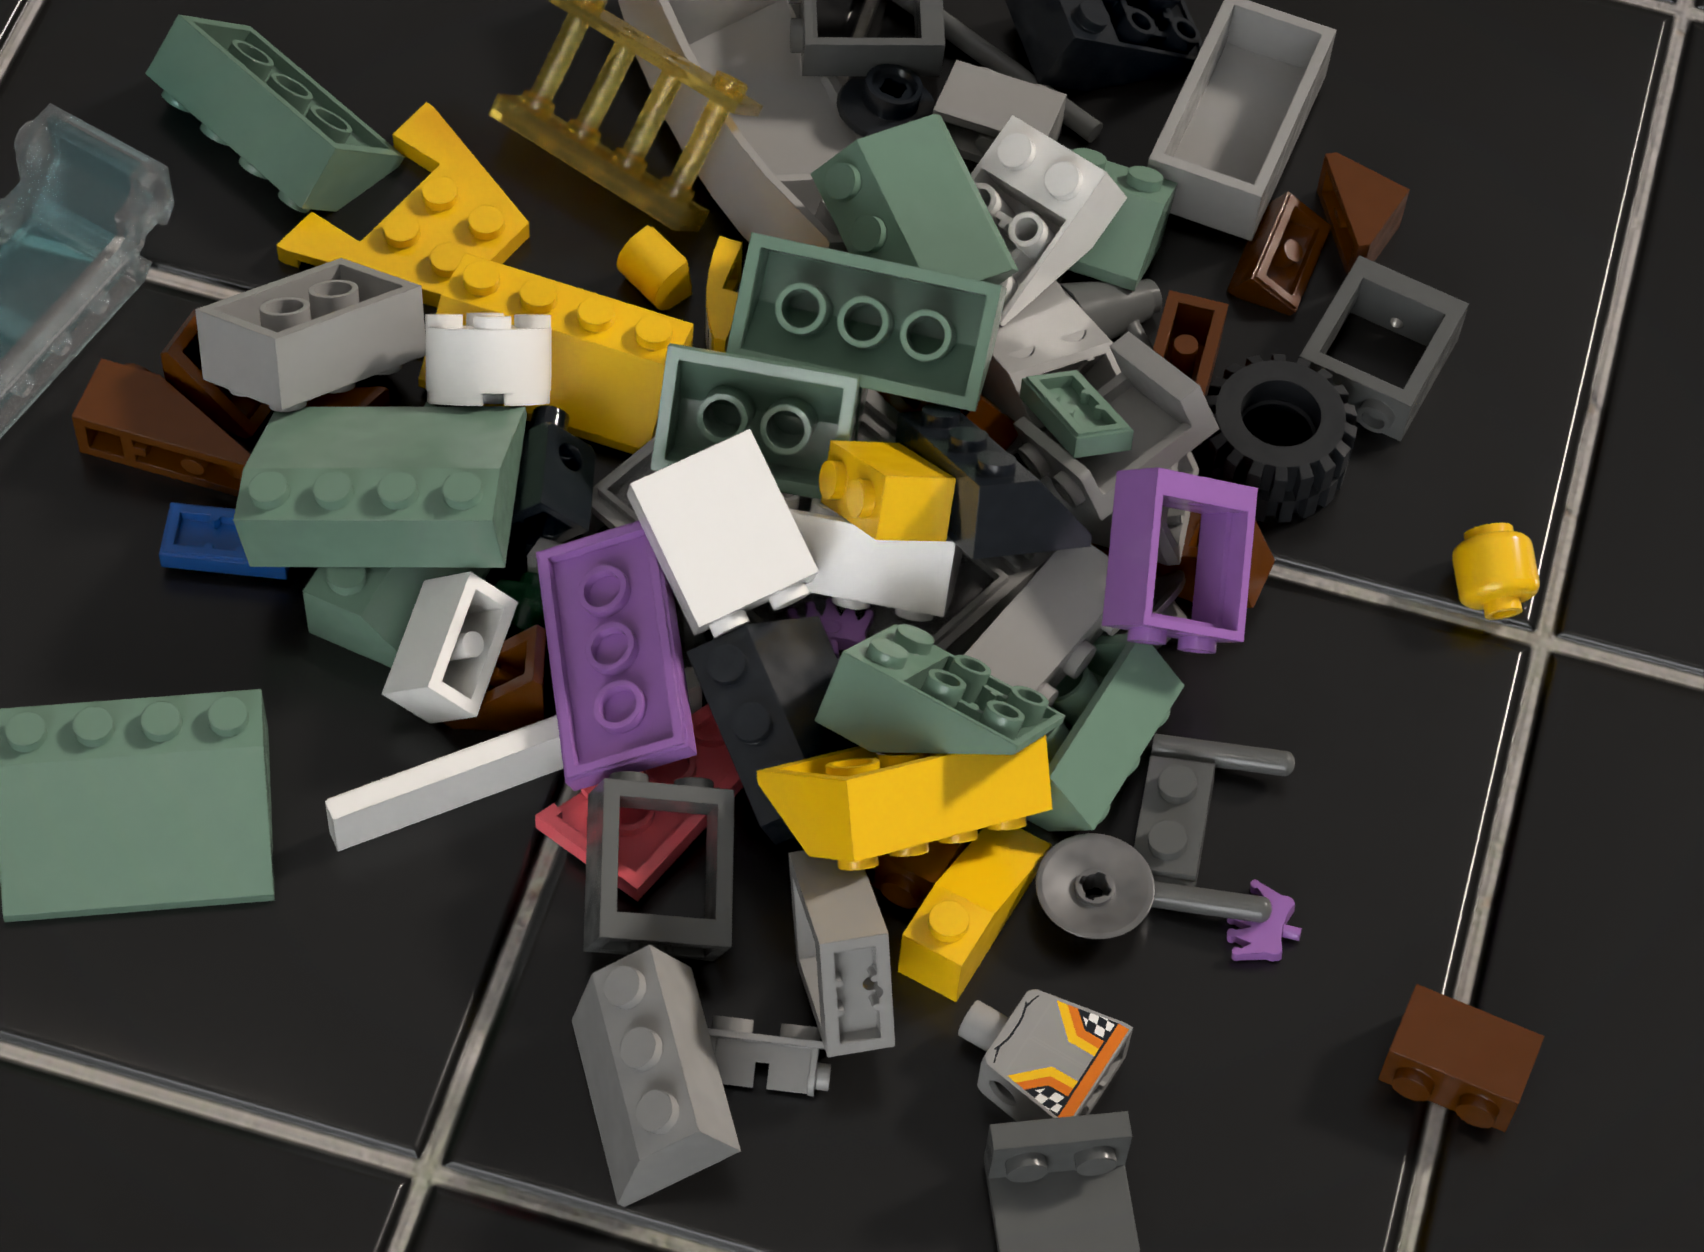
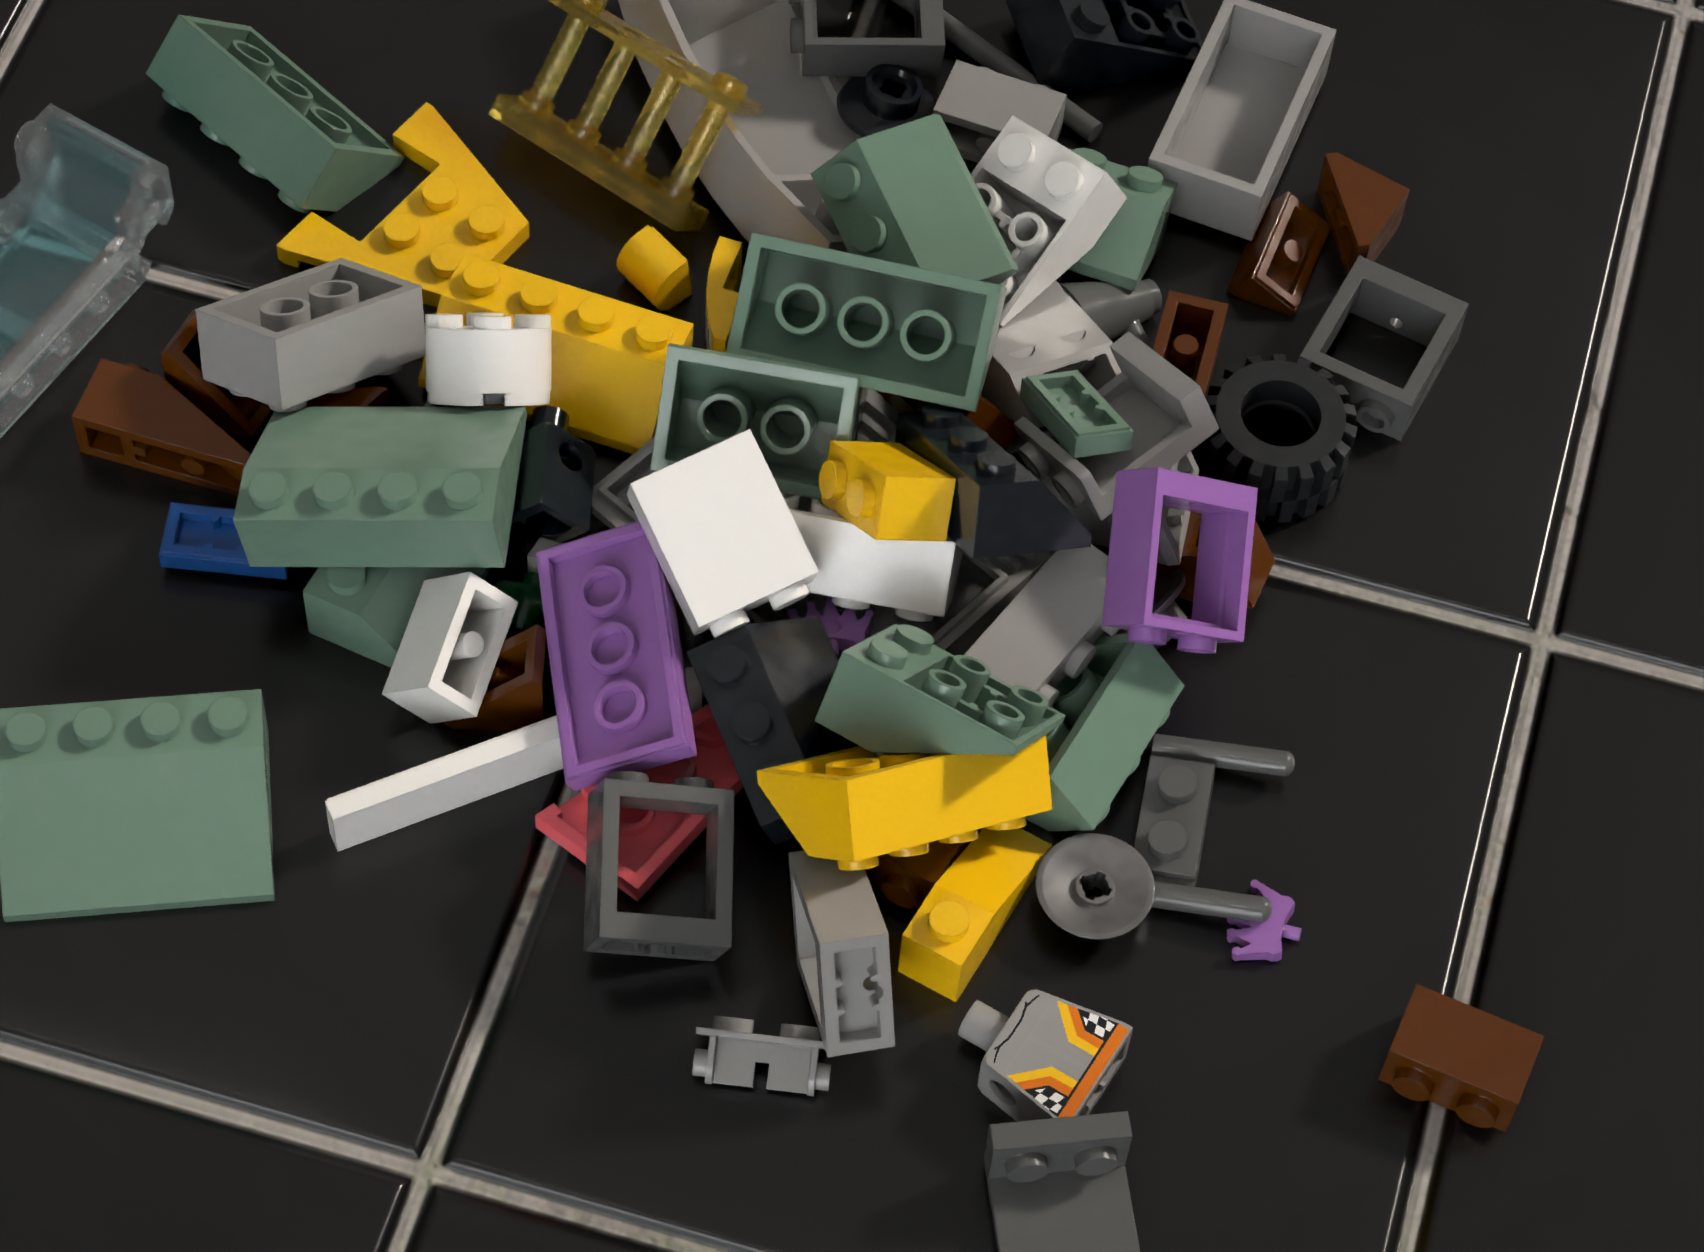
light grey slope [572,945,741,1207] -> none
yellow head [1452,523,1540,620] -> none

